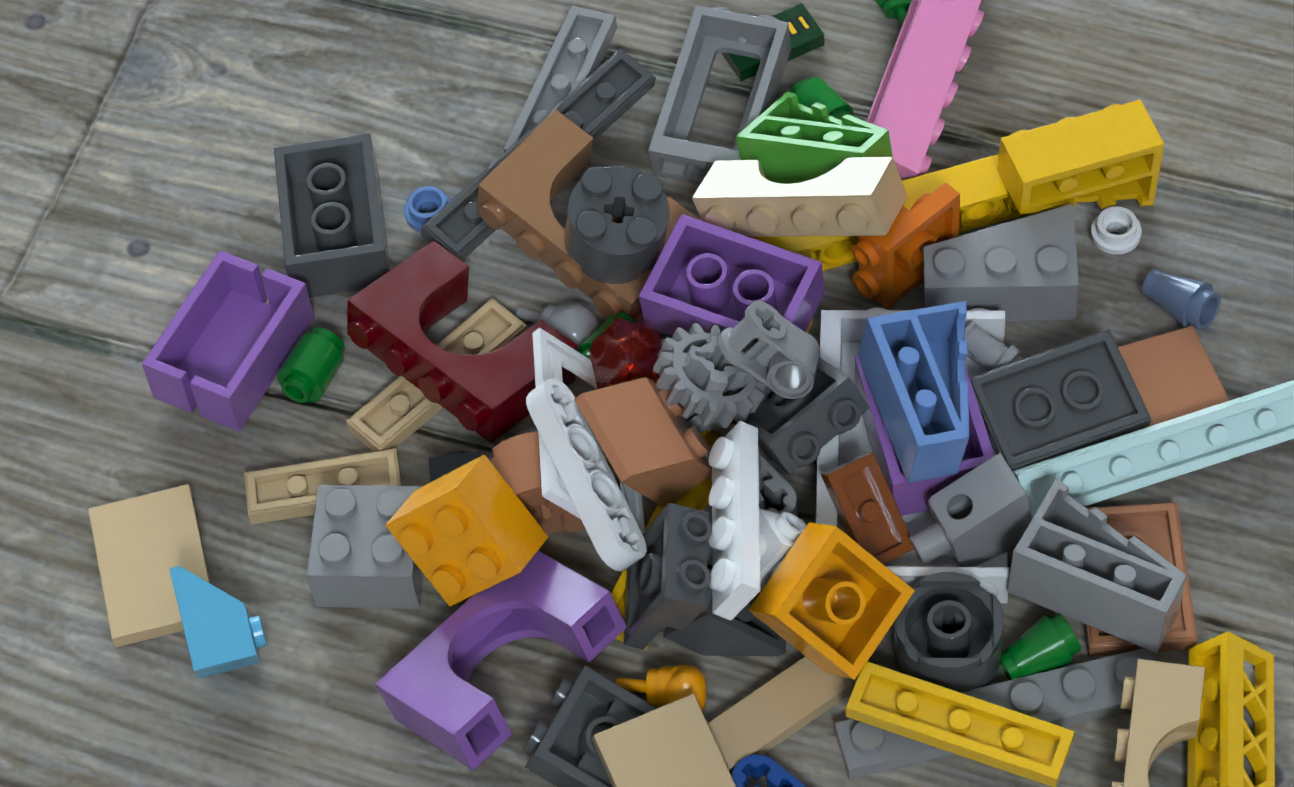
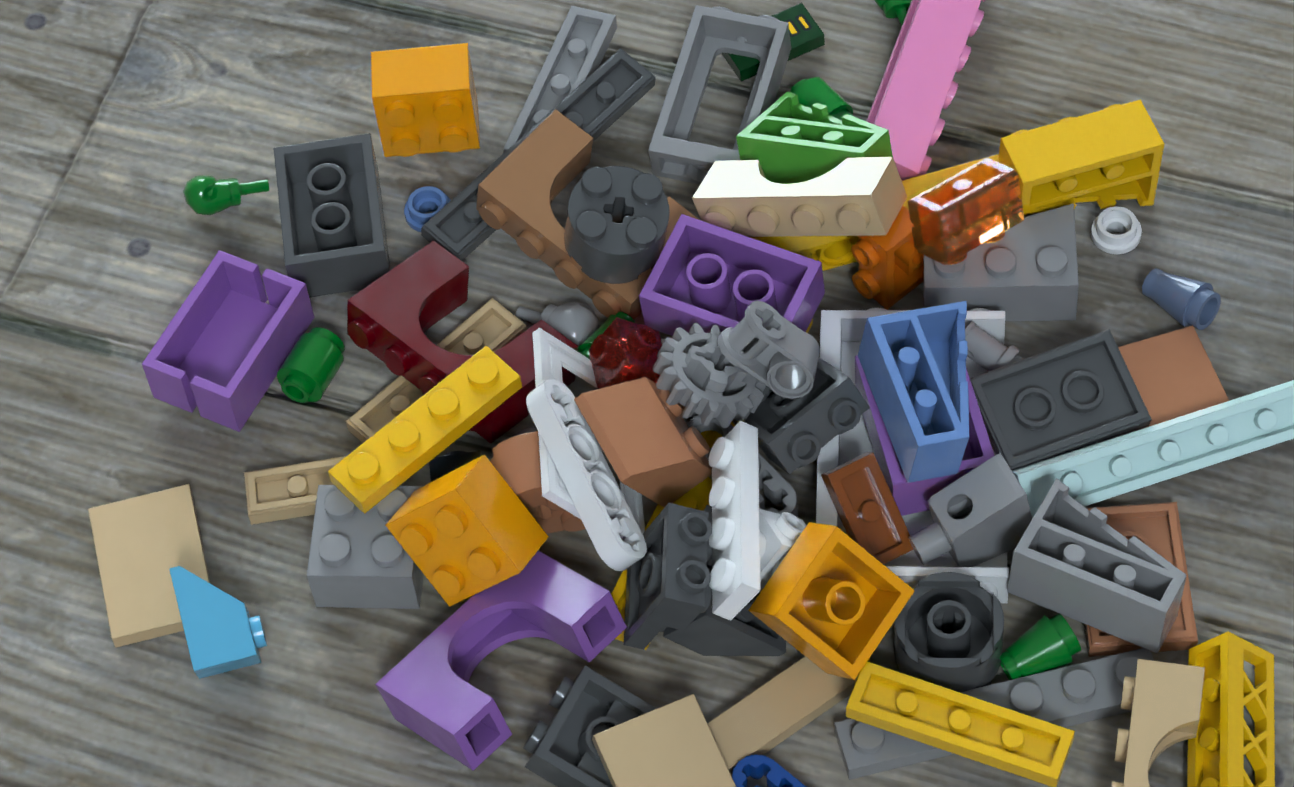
light orange piece [615,665,707,711] -> none
none -> green piece [183,175,269,216]
none -> yellow plate [328,346,522,514]
none -> light orange brick [371,43,480,157]
none -> clear orange brick [907,157,1024,265]

